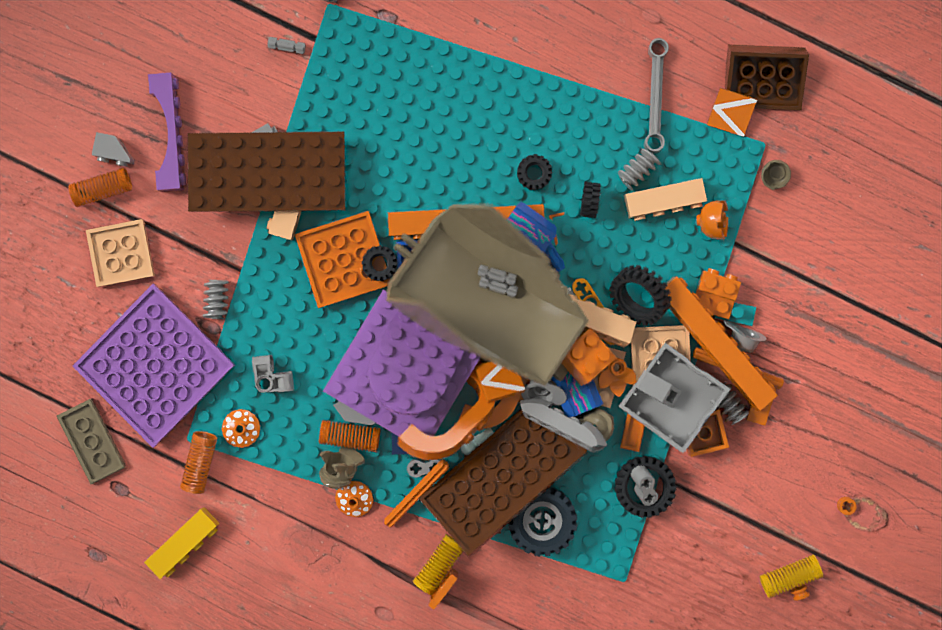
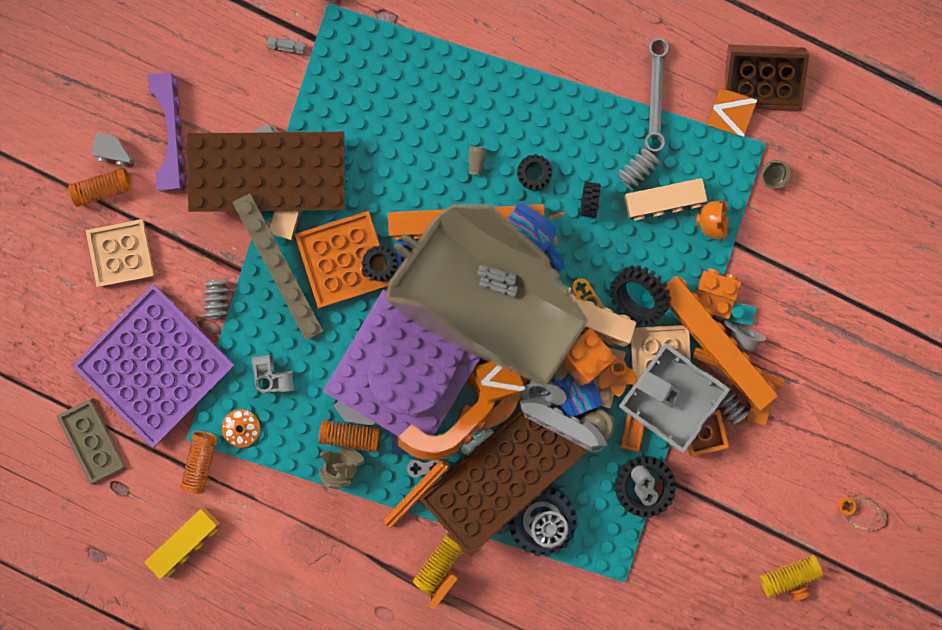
orange dish [335,481,374,517] -> none
none -> dark tan plate [232,193,323,340]
none -> dark tan cone [468,146,487,175]
none -> light grey wheel [531,511,568,549]

